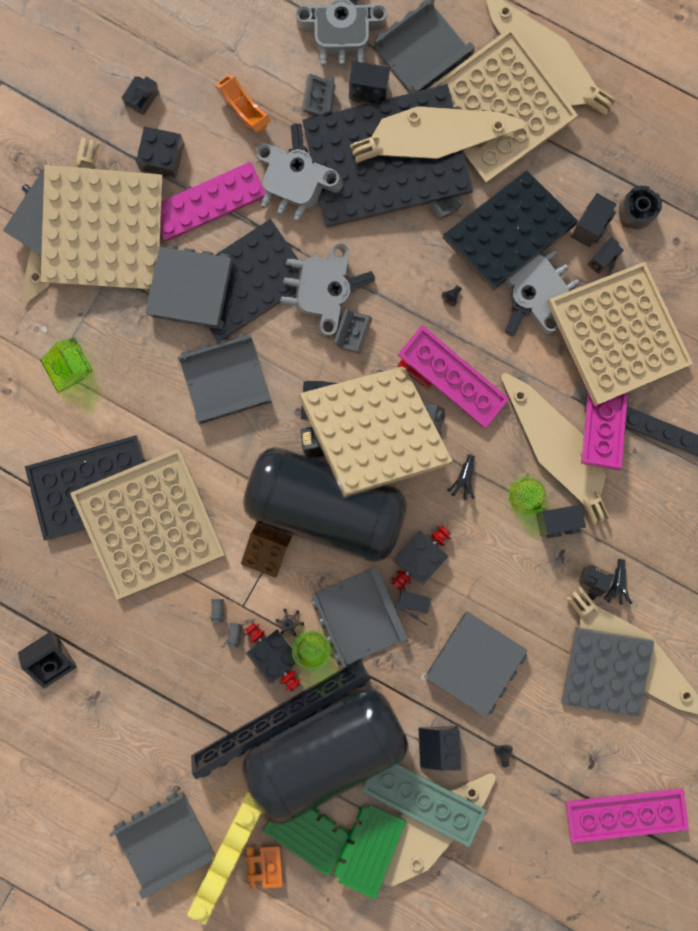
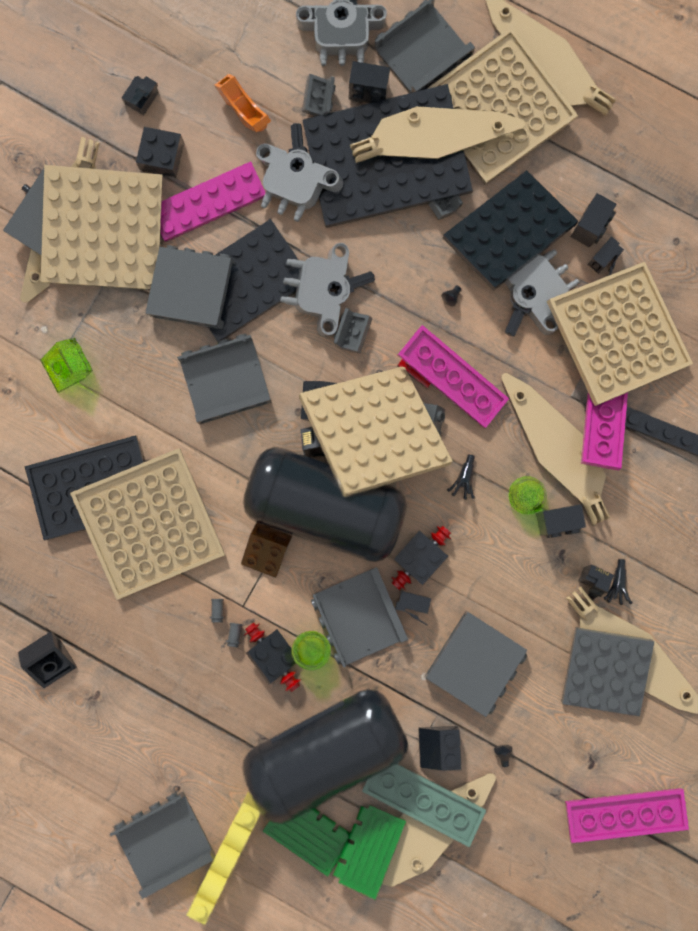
black plate [191,659,371,780] -> none
orange plate [245,844,283,889] -> none
black piece [275,609,304,636] -> none
black brick [619,186,662,229] -> none

